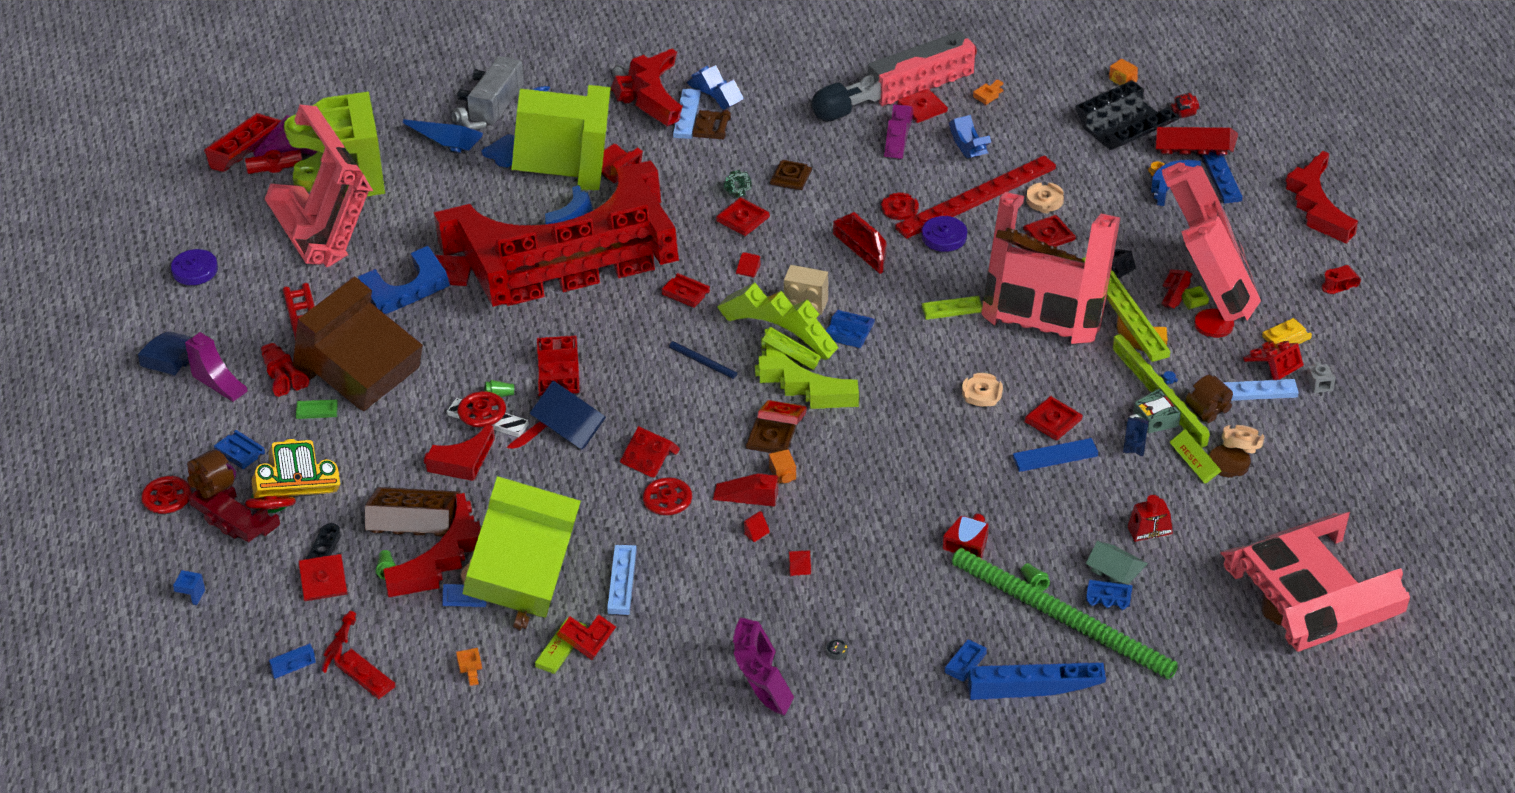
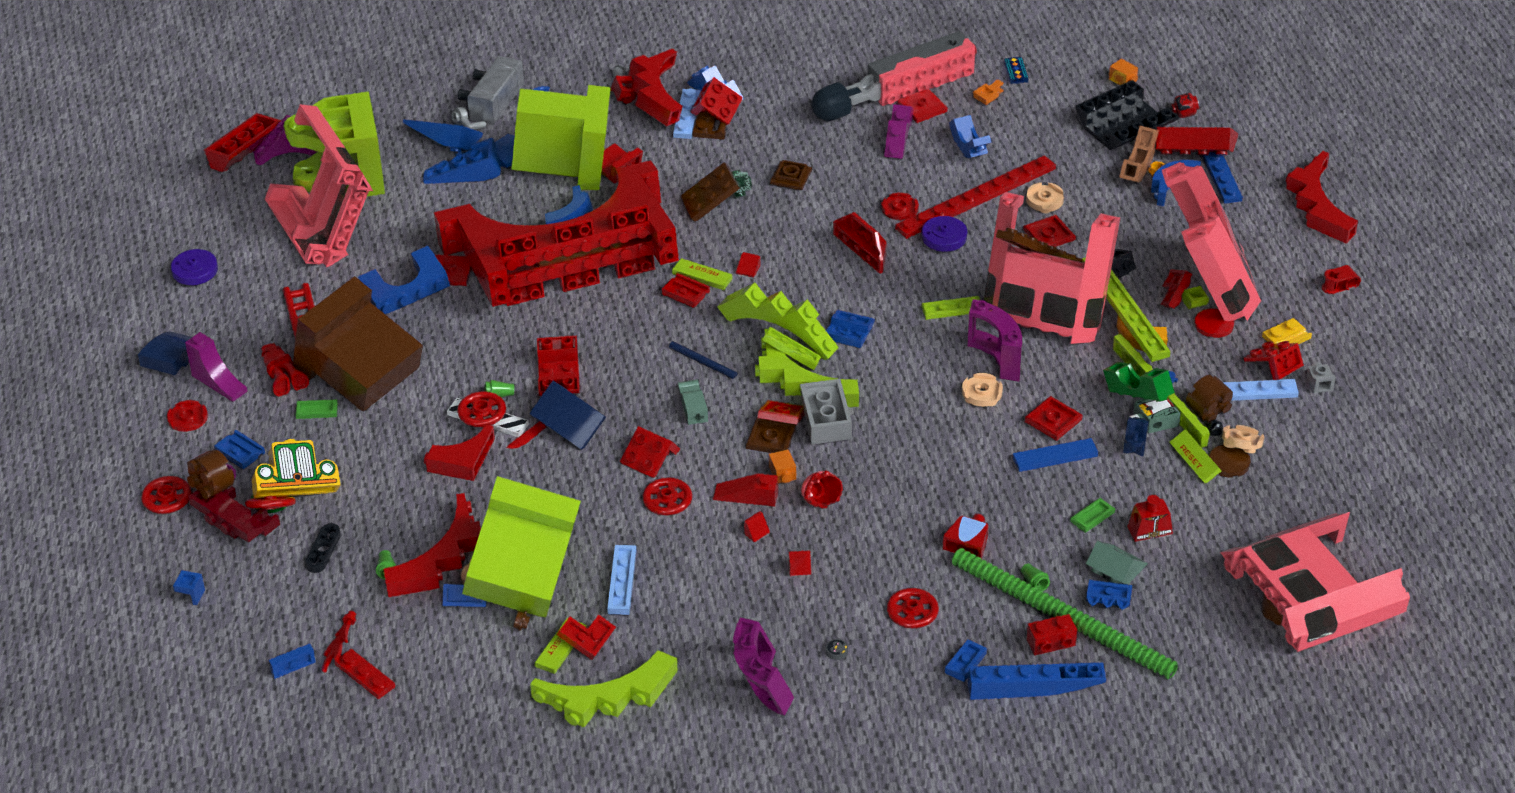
red piece [245,150,302,174] -> none
red plate [299,554,348,602] -> none
reddish brown slope [365,487,460,537] -> none
orange plate [456,648,482,686] -> none
red plate [716,197,770,236] -> none
tan brick [784,265,828,315] -> none
none -> red tile [167,400,208,432]
none -> blue wedge [423,137,501,184]
none -> lime arch [530,650,678,727]
none -> lime tile [672,258,733,290]
none -> sand green piece [678,379,708,425]
none -> reddish brown plate [681,162,740,221]
none -> red bracket [690,77,742,125]
none -> light grey slope [800,379,852,445]
none -> red hair [801,470,843,508]
none -> red plate [887,588,939,629]
none -> magenta window [968,299,1022,382]
none -> clear blue tile [1004,57,1029,84]
none -> red brick [1027,614,1077,656]
none -> bright green tile [1070,498,1115,533]
none -> green arch [1103,362,1175,402]
none -> nougat arch [1119,126,1159,183]
none -> black hinge [1207,419,1223,436]

